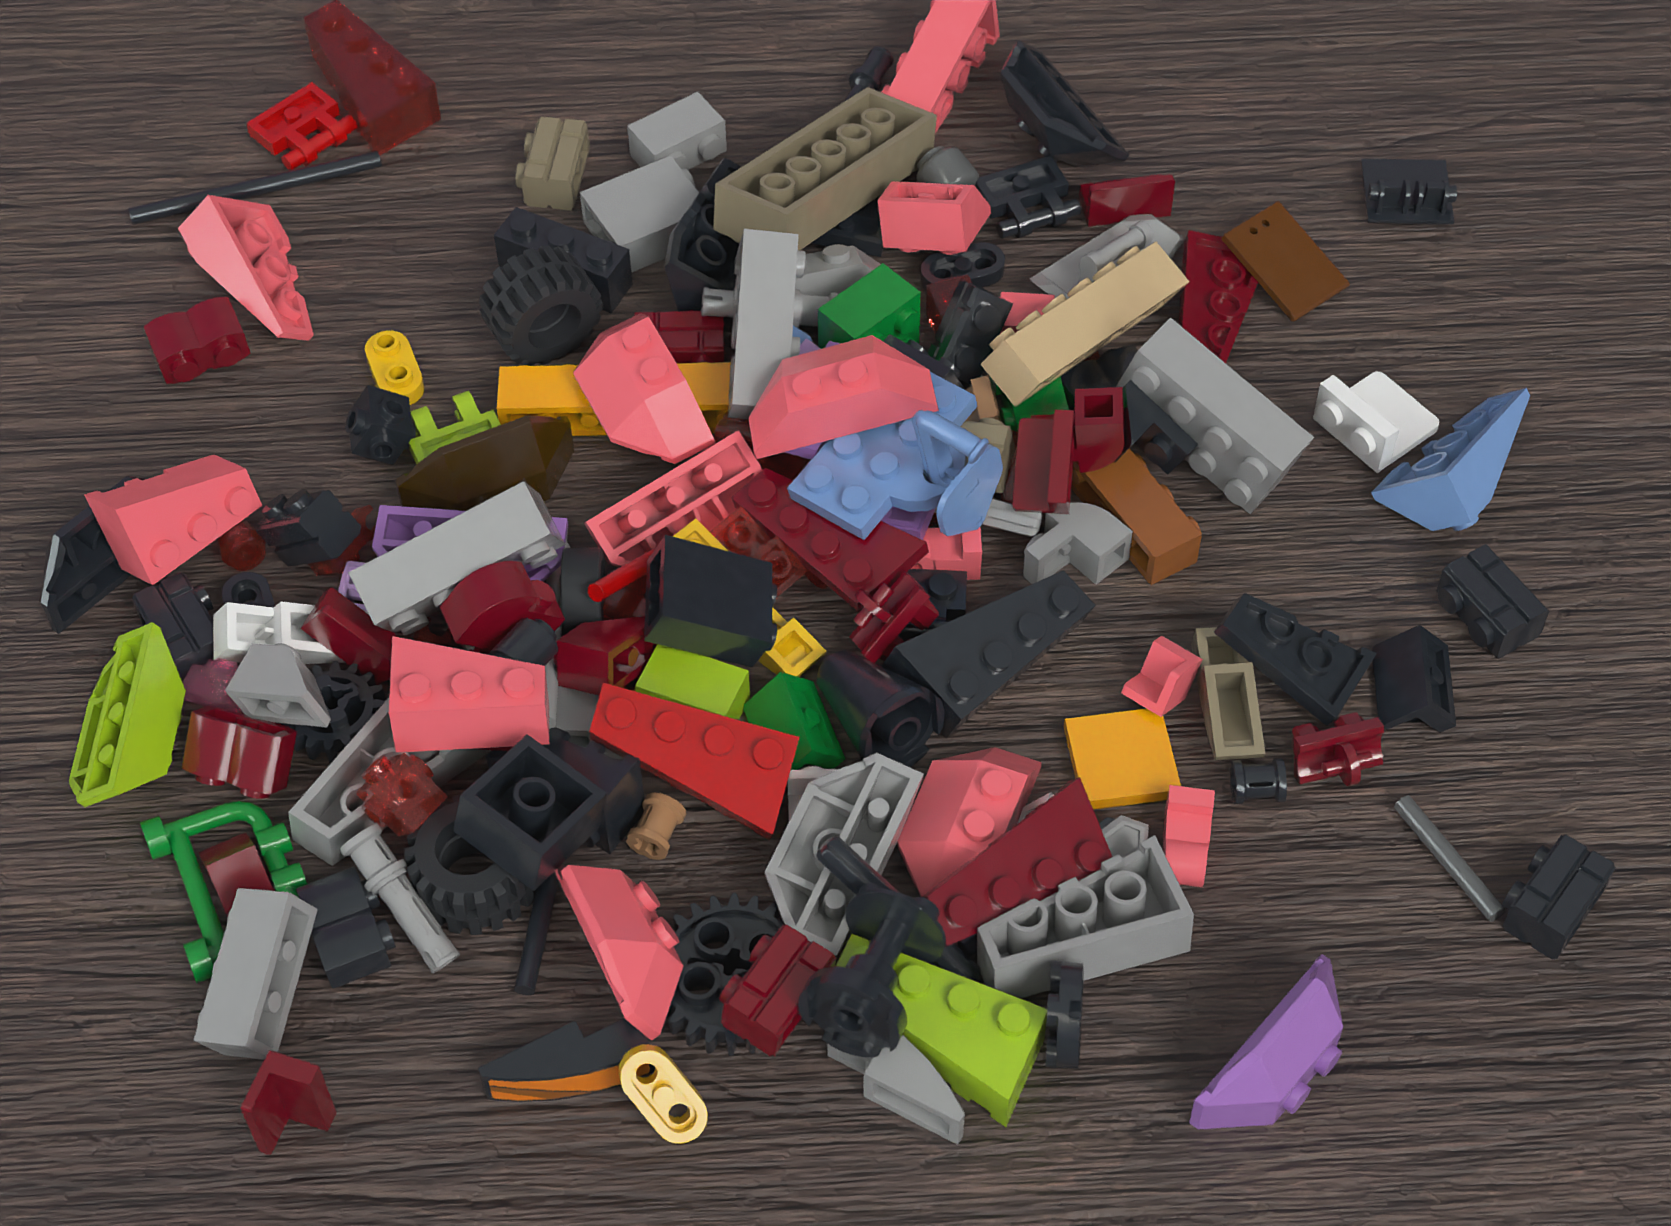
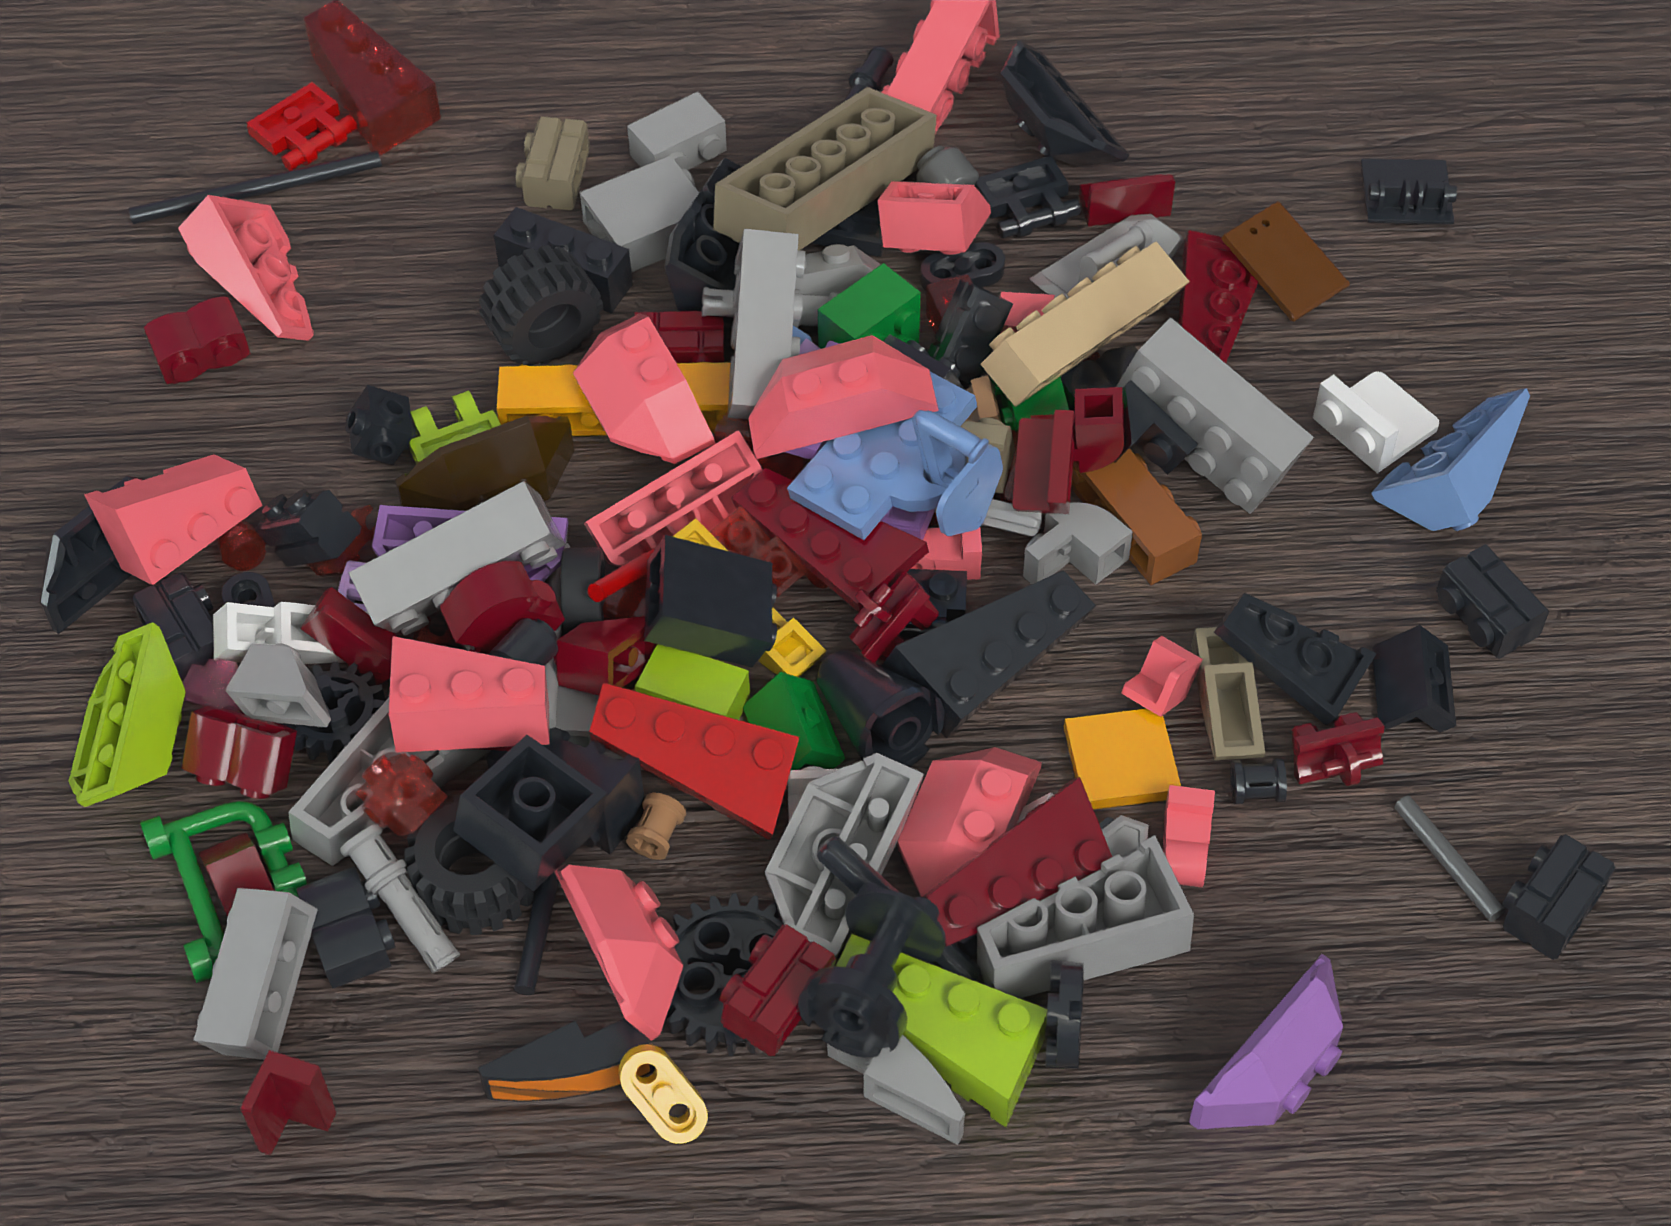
yellow plate [365,330,424,405] -> none

